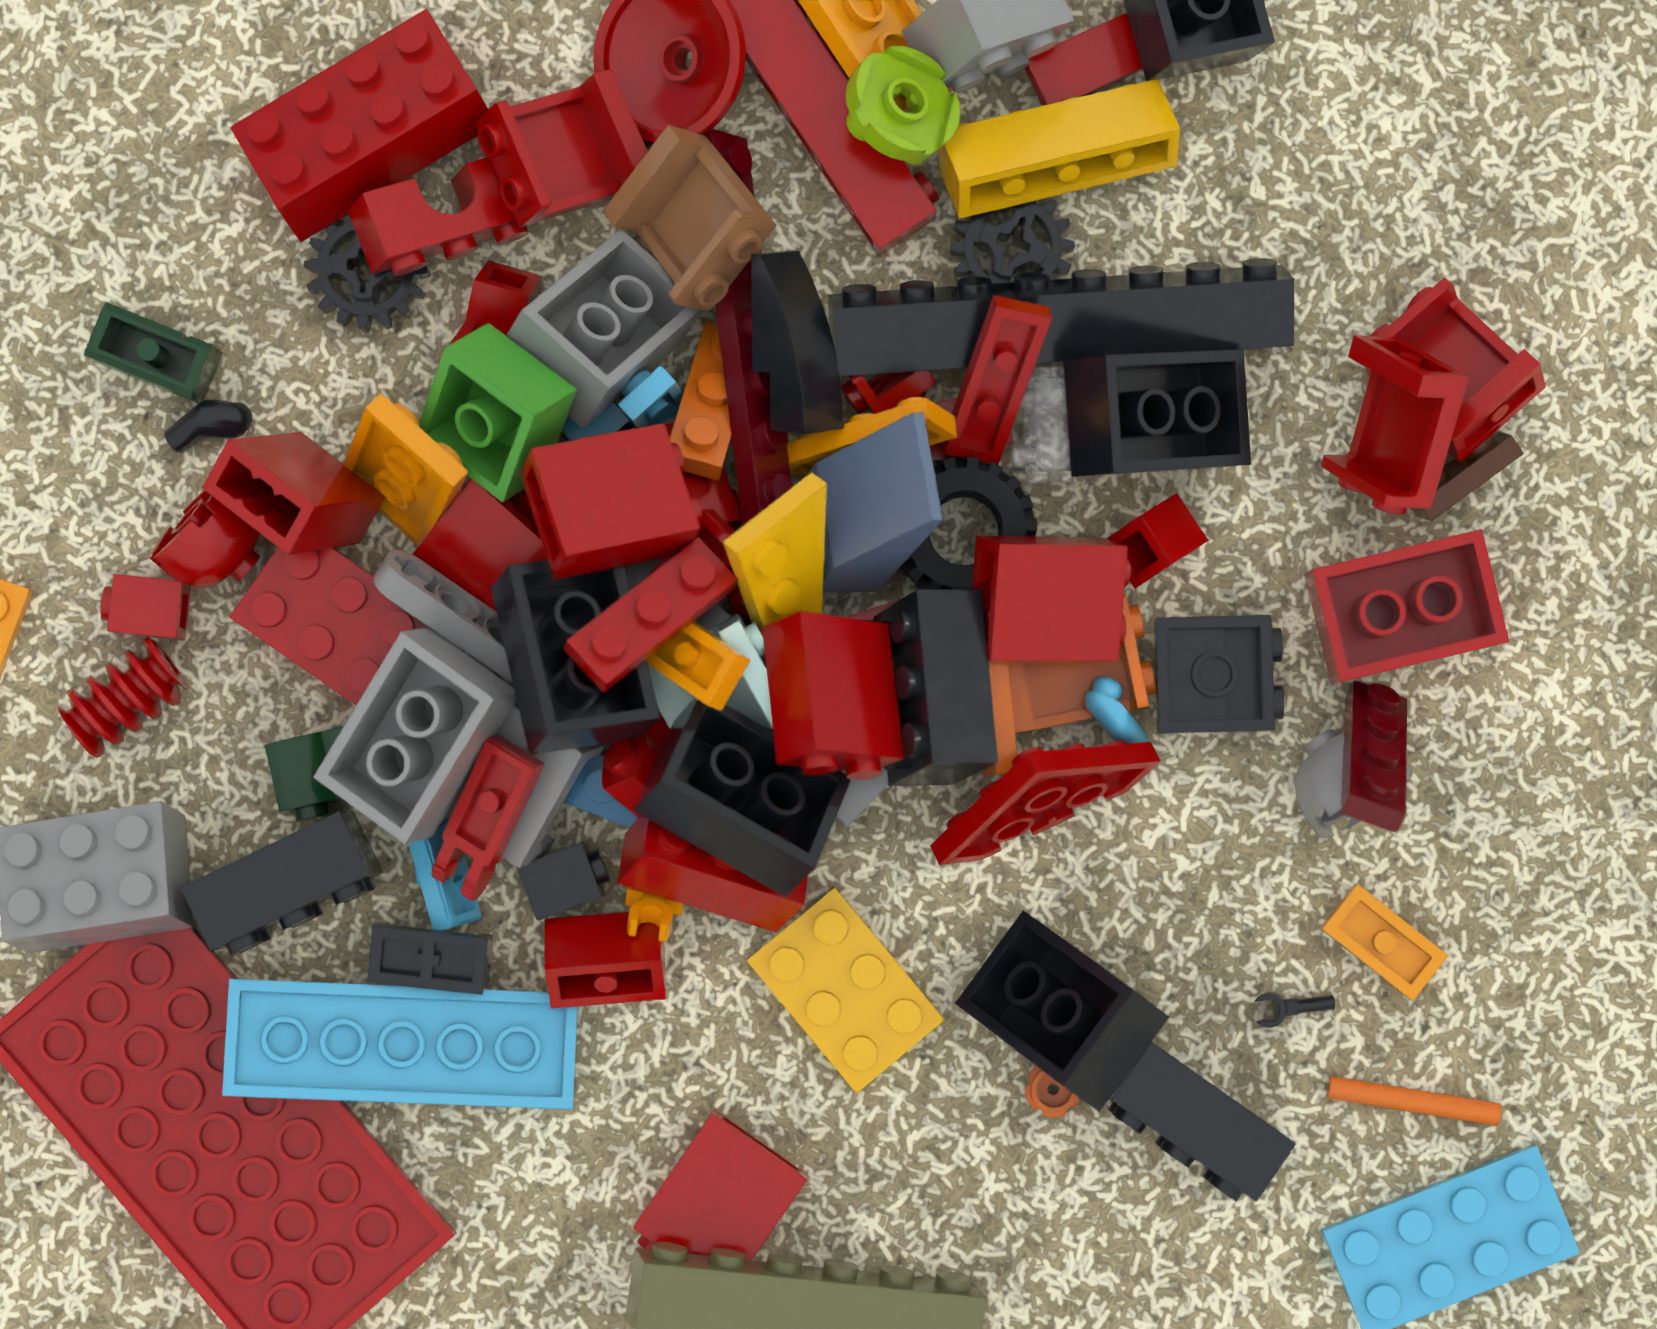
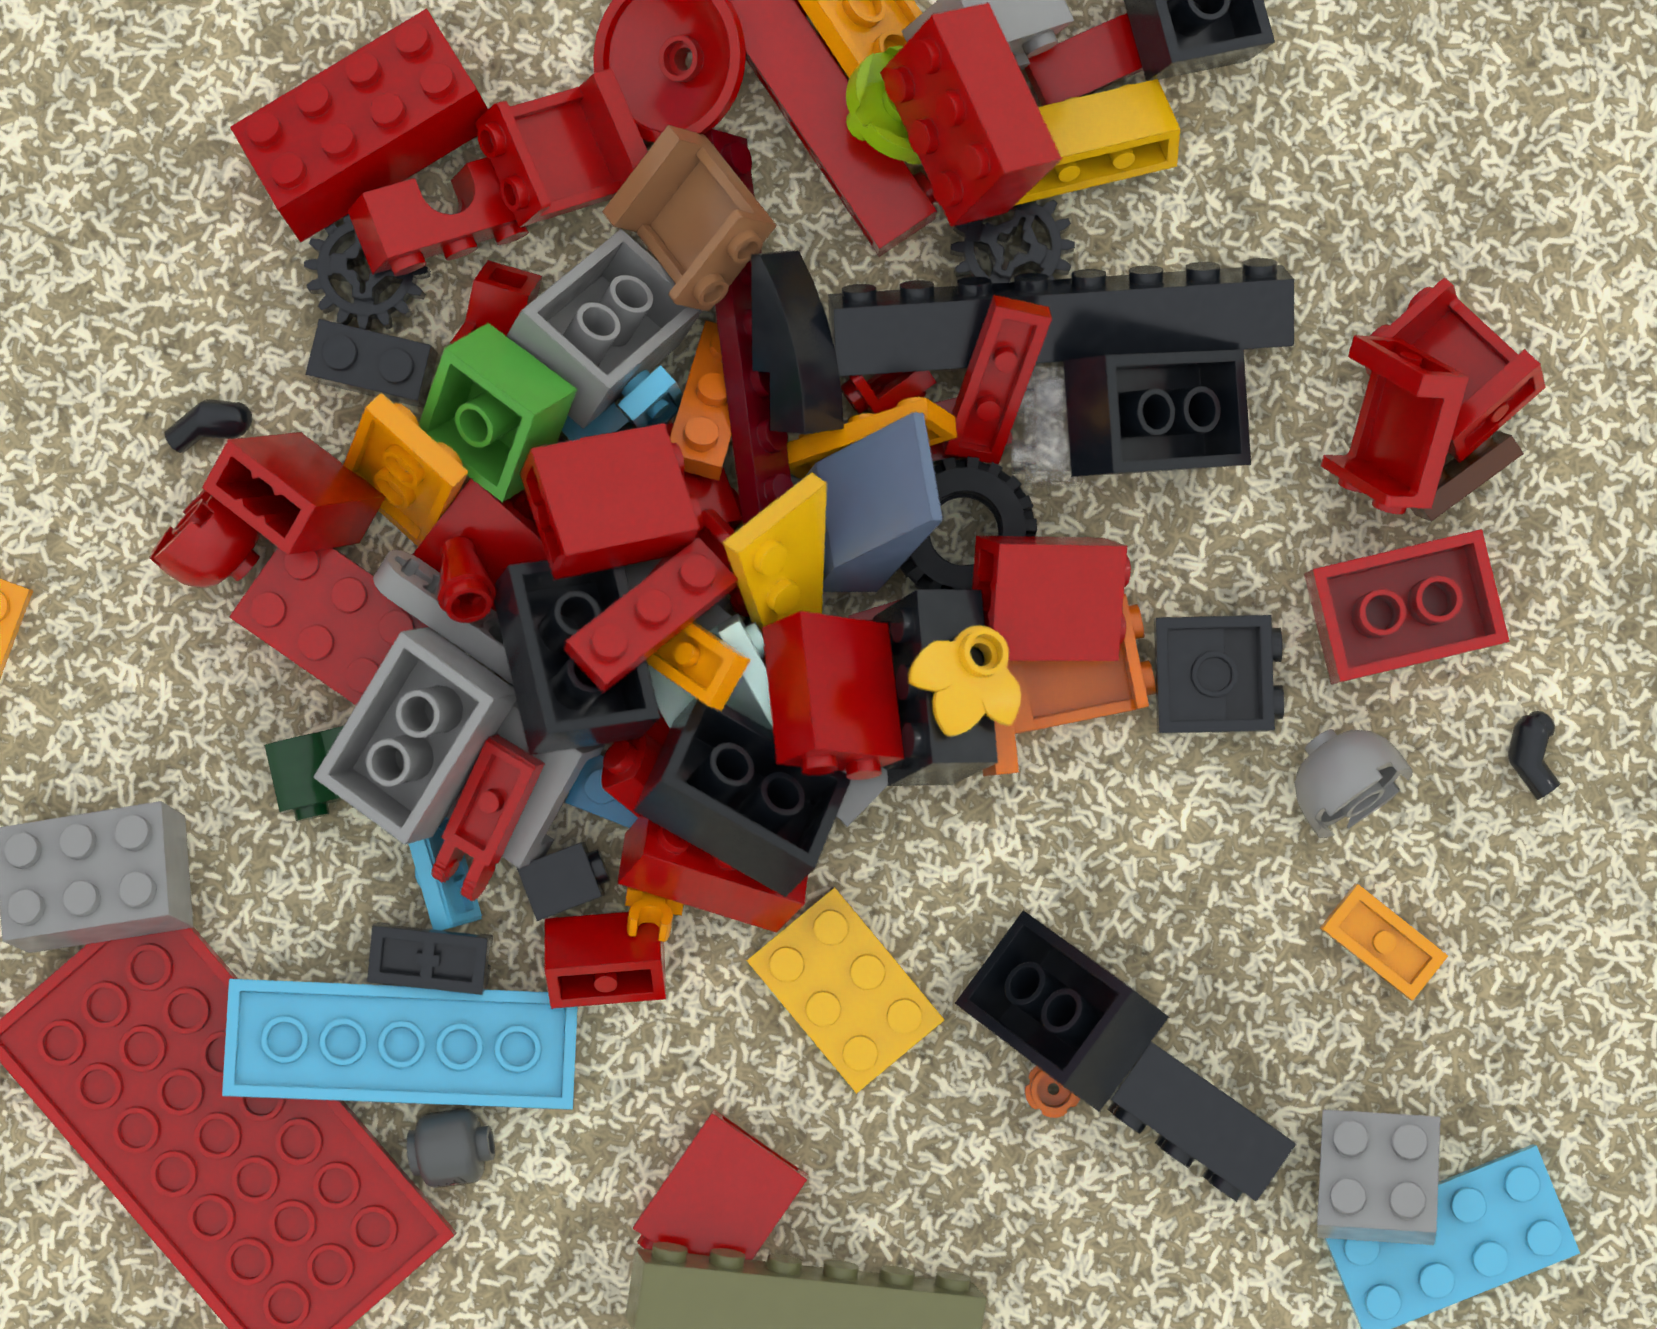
red piece [58,637,188,758] -> none
dark green brick [84,302,223,404] -> none
red brick [100,574,191,641] -> none
black brick [180,811,383,956] -> none
red plate [930,740,1160,865] -> none
medium azure arm [1084,676,1148,744] -> none
red brick [1107,493,1209,589] -> none
black hand [1254,992,1335,1028] -> none
orange bar [1326,1076,1501,1126] -> none
dark red plate [1341,680,1407,833] -> none
none -> black brick [305,319,438,408]
none -> dark grey head [407,1109,495,1188]
none -> red cone [437,537,496,623]
none -> red brick [880,2,1062,227]
none -> yellow plate [908,625,1021,737]
none -> light grey brick [1317,1109,1441,1245]
none -> black arm [1508,711,1561,800]

